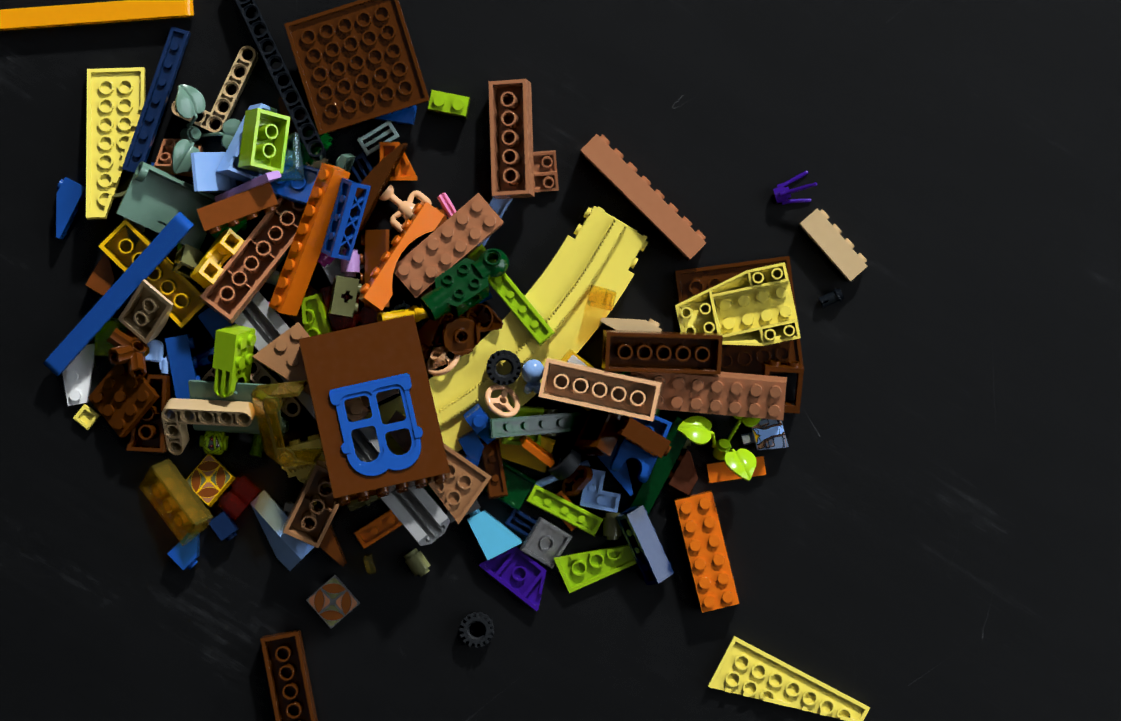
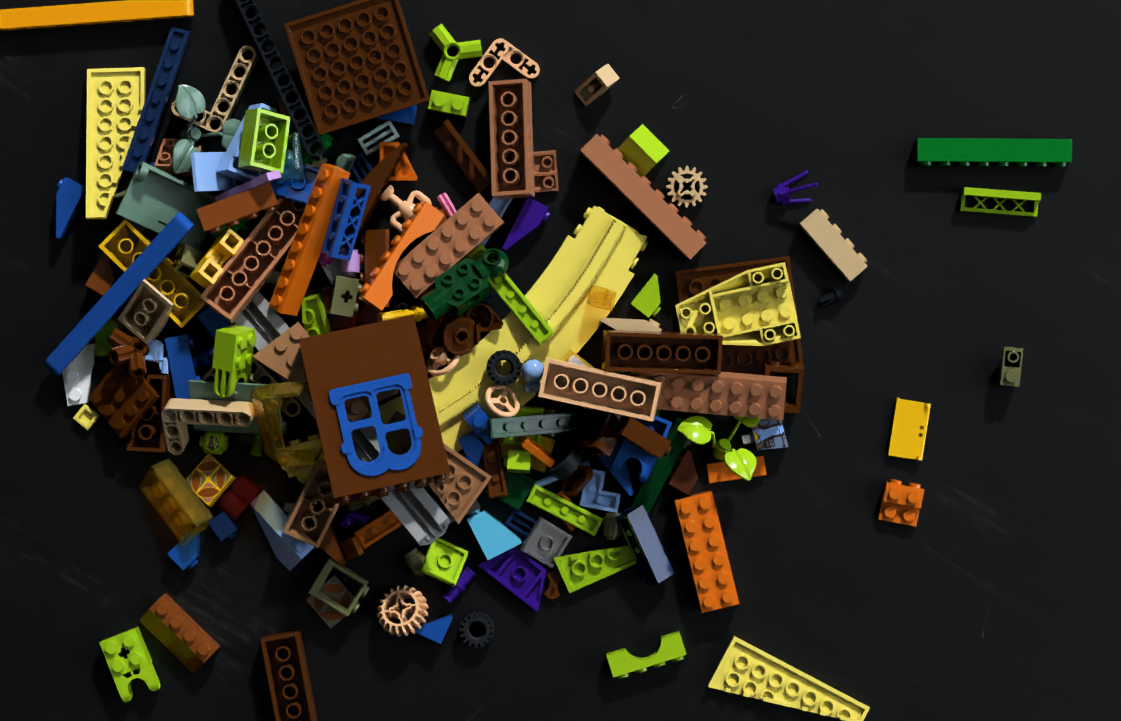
clear yellow tile [363,553,376,575] -> none
none -> lime brick [99,626,160,703]
none -> dark orange slope [139,593,220,674]
none -> olive window [309,558,370,616]
none -> dark orange plate [340,536,364,560]
none -> dark purple arm [341,510,370,528]
none -> light nougat gear [377,585,428,637]
none -> blue slope [415,614,453,644]
none -> lime tile [419,538,469,587]
none -> lime piece [429,24,483,82]
none -> reddish brown fence [434,119,491,193]
none -> dark purple pin [442,567,476,603]
none -> light nougat beam [469,38,540,87]
none -> dark purple slope [502,197,550,251]
none -> lime brick [503,450,531,473]
none -> reddish brown piece [544,570,562,599]
none -> tan slope [574,64,620,106]
none -> lime arch [606,631,687,679]
none -> lime slope [618,124,669,177]
none -> lime slope [631,273,661,318]
none -> tan gear [666,166,708,208]
none -> orange plate [878,479,924,527]
none -> yellow door [888,398,931,461]
none -> green brick [915,138,1072,167]
none -> lime fence [960,187,1041,217]
none -> olive slope [997,346,1023,387]

